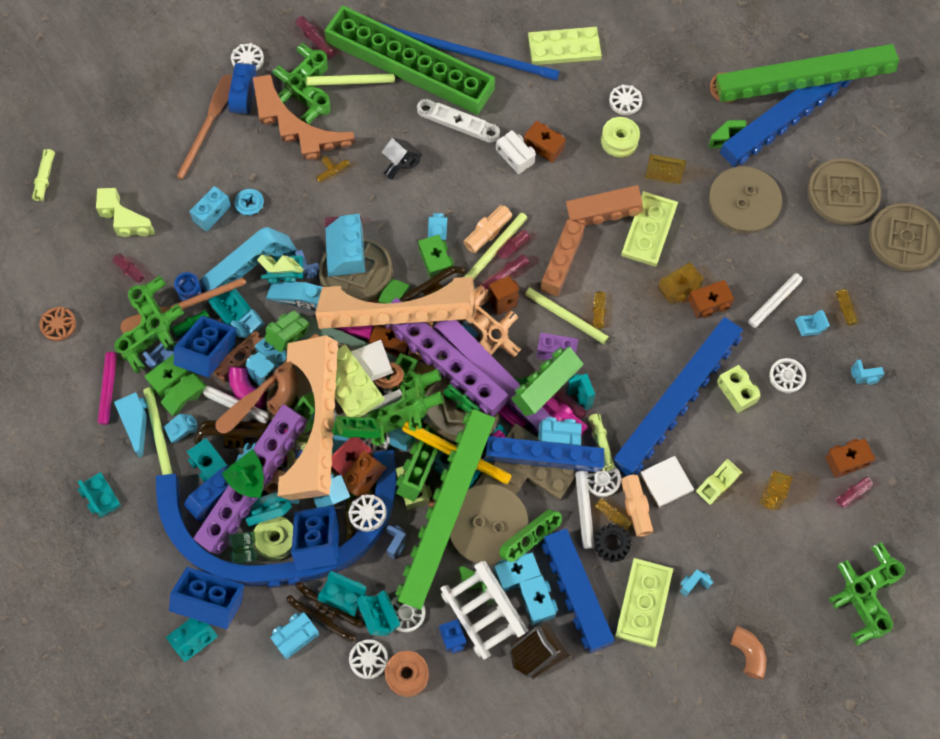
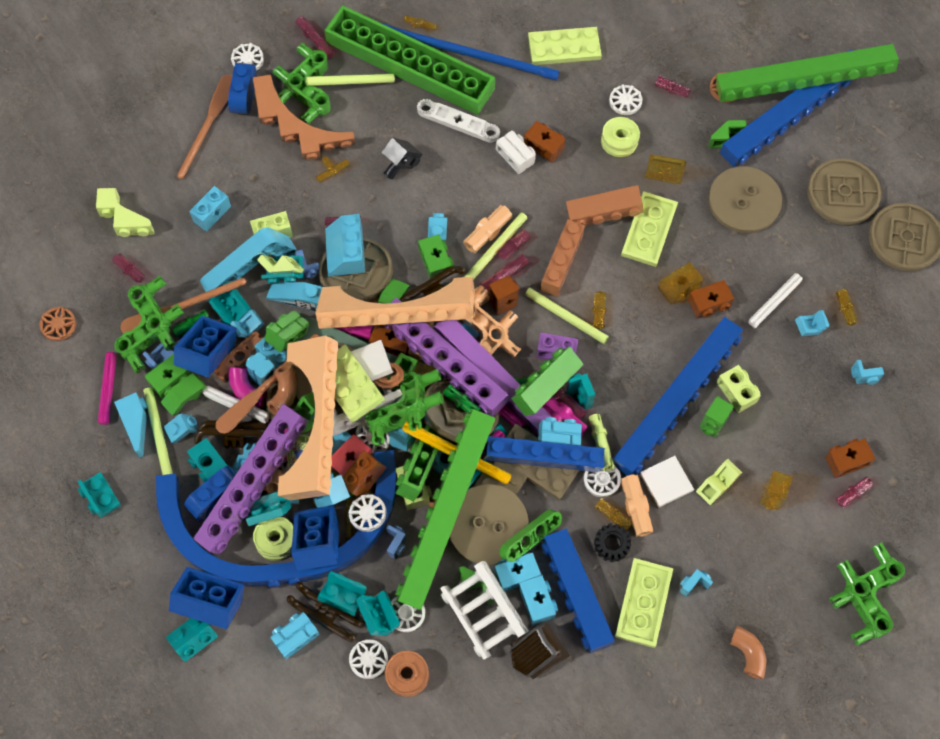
yellowish green pin [32,149,55,201] -> none
blue wheel [174,272,203,302] -> none
green shield [222,449,264,498] -> none
clear green wheel [228,531,258,564] -> none
medium azure gear [234,189,264,216] -> none
green bracket [332,416,381,439] -> none
blue brick [439,619,467,654] -> none
white axle [575,471,595,549] -> none
white wheel [769,358,806,394] -> none
none -> yellowish green brick [250,211,293,238]
none -> clear yellow piece [404,15,437,31]
none -> clear pink axle [655,75,690,98]
none -> bright green brick [699,396,734,438]

